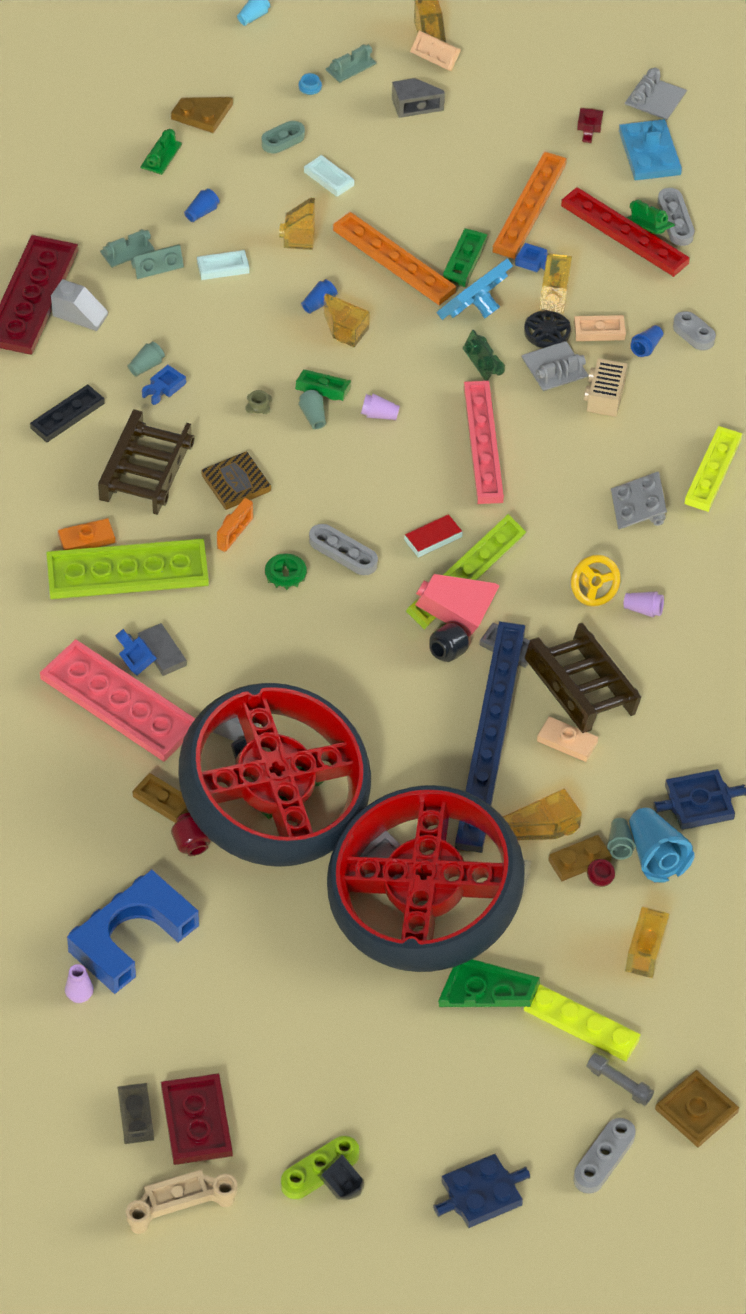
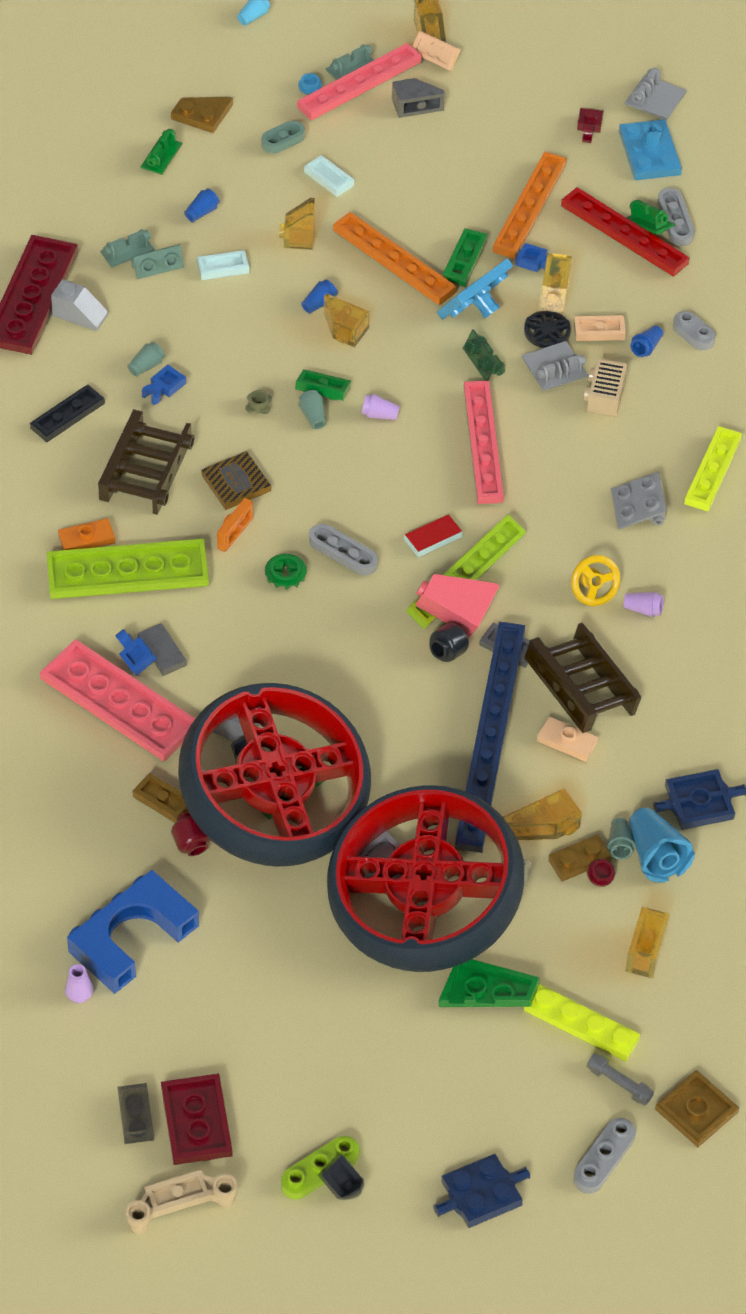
none -> coral plate [297,43,422,121]

